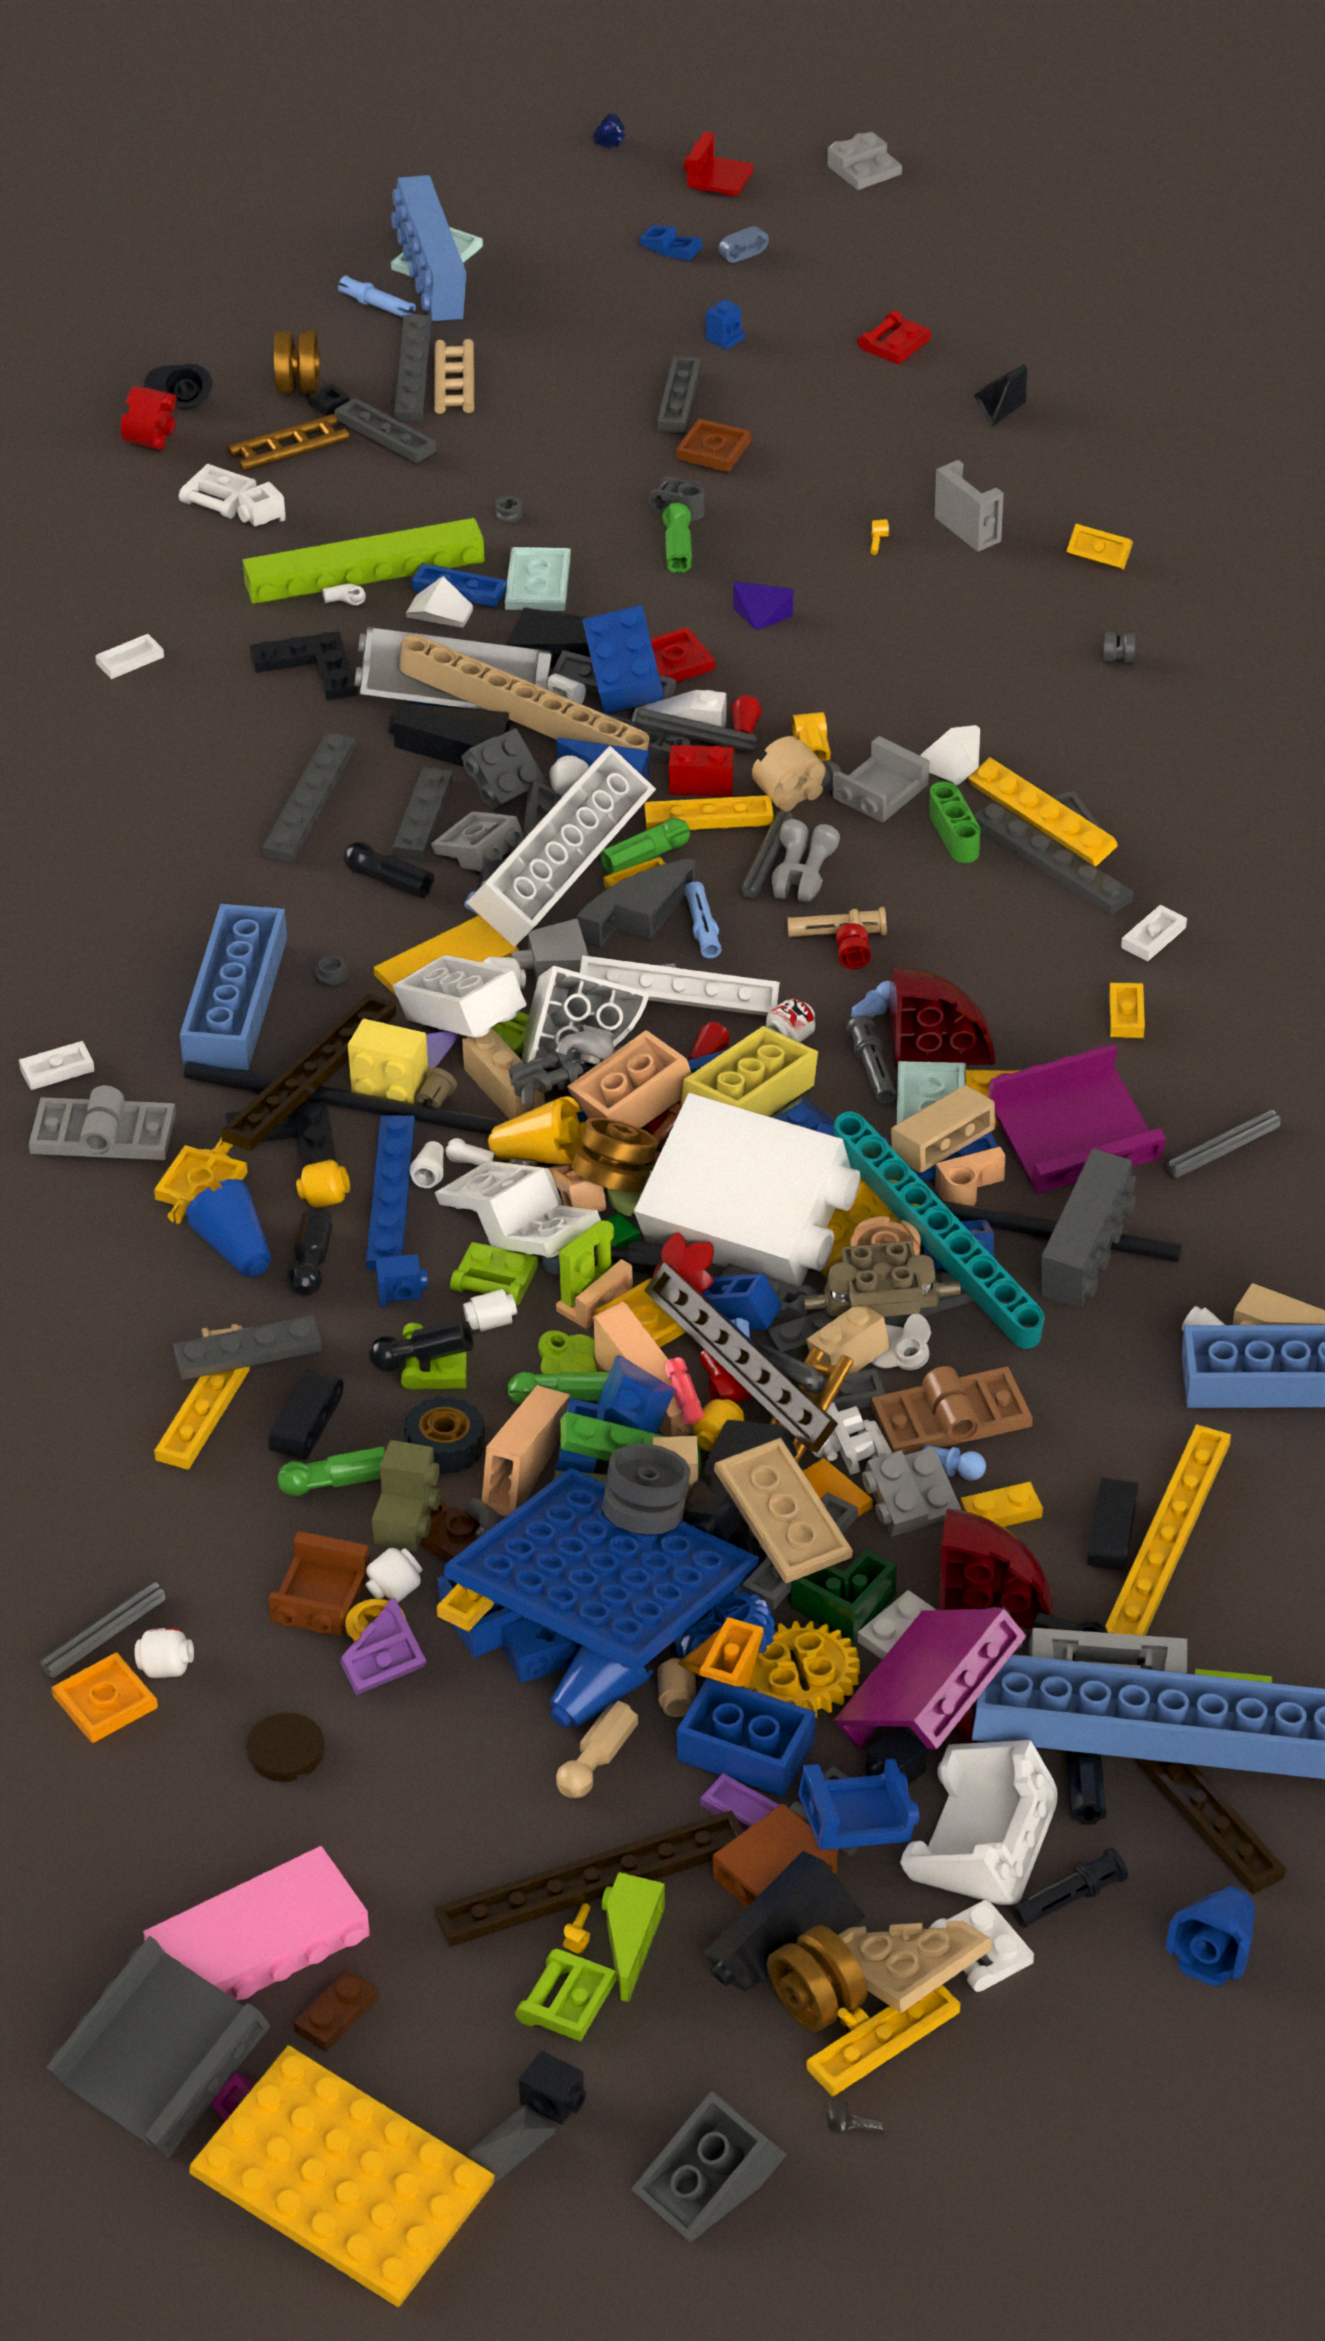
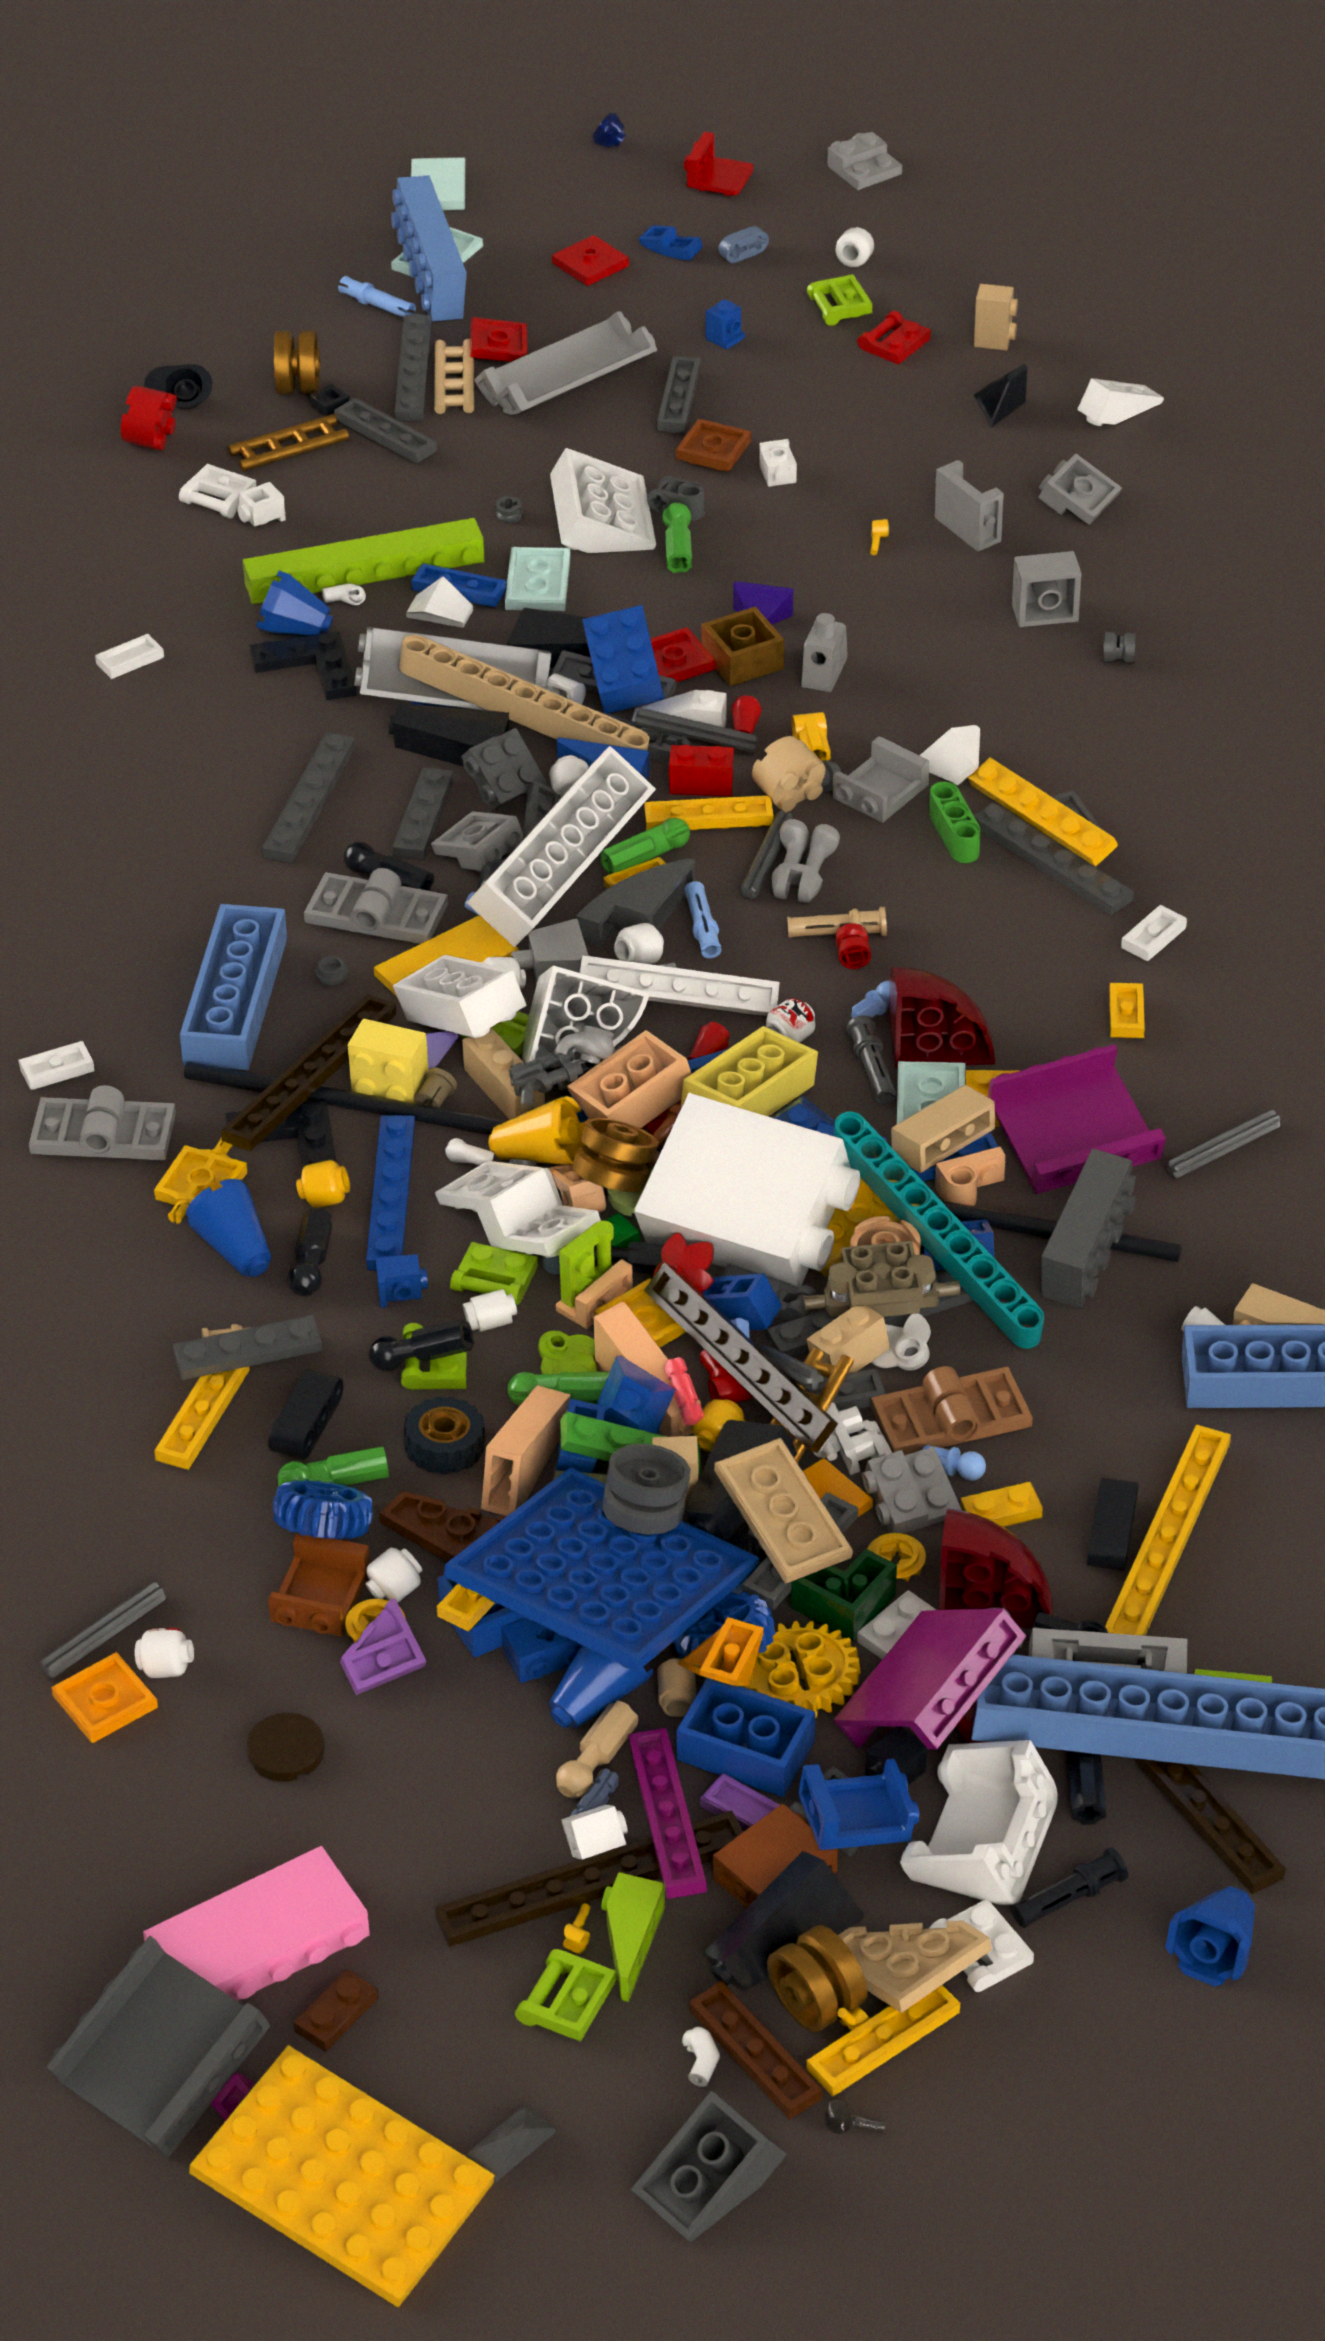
olive brick [372,1440,441,1552] -> none
white cone [409,1141,444,1188] -> none
dark grey arm [465,1498,501,1538] -> none
black brick [519,2050,586,2125] -> none
yellow plate [1066,524,1133,570] -> none
none -> blue cone [256,570,334,636]
none -> blue gear [272,1480,373,1540]
none -> light grey plate [304,868,448,944]
none -> light aqua tile [411,158,465,210]
none -> red plate [470,317,528,362]
none -> light grey cylinder [474,311,658,415]
none -> white slope [550,448,656,553]
none -> red plate [552,235,629,286]
none -> white brick [561,1805,628,1859]
none -> sand blue axle [569,1768,619,1817]
none -> white head [614,923,664,965]
none -> magenta plate [628,1728,707,1899]
none -> white arm [682,2027,720,2087]
none -> reddish brown plate [689,1981,822,2120]
none -> pearl gold brick [701,606,784,686]
none -> white brick [760,439,797,487]
none -> light grey torso [802,613,848,693]
none -> lime plate [806,274,872,326]
none -> white head [835,227,874,267]
none -> yellow gear [867,1533,926,1583]
none -> tan brick [974,284,1018,350]
none -> light grey brick [1012,551,1081,627]
none -> light grey plate [1038,453,1122,525]
none -> white slope [1077,378,1164,426]

